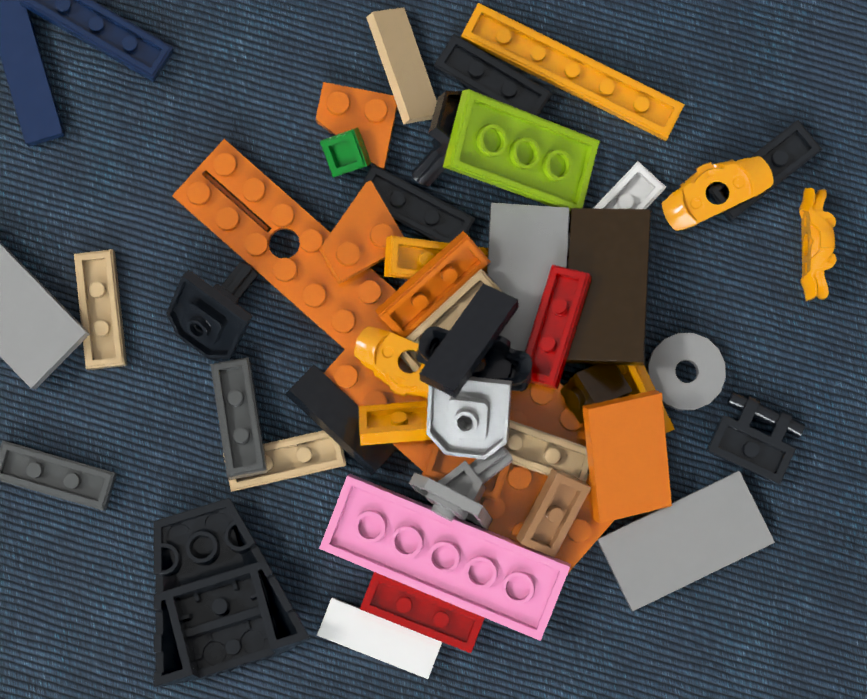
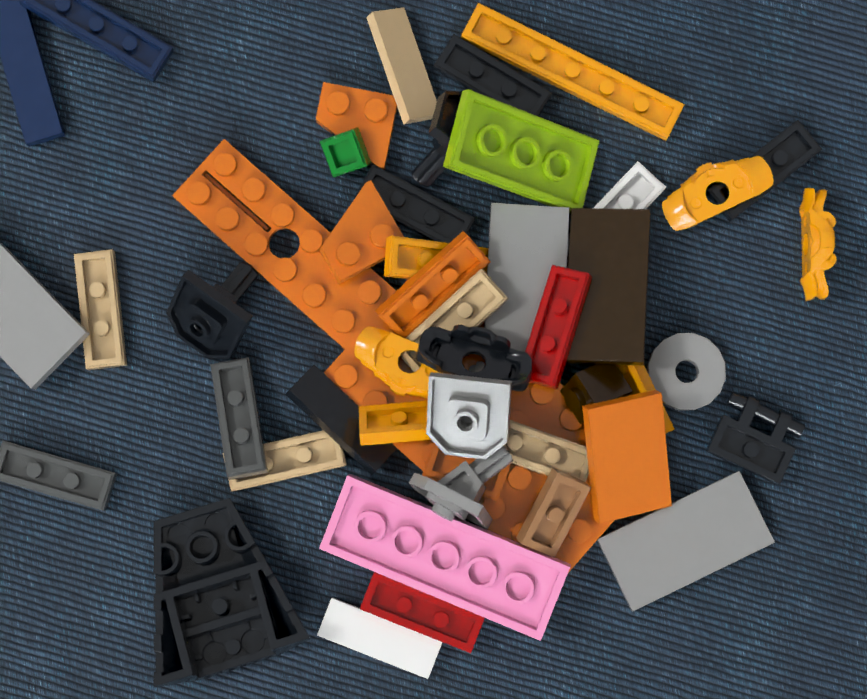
black tile [419,283,519,398] -> none

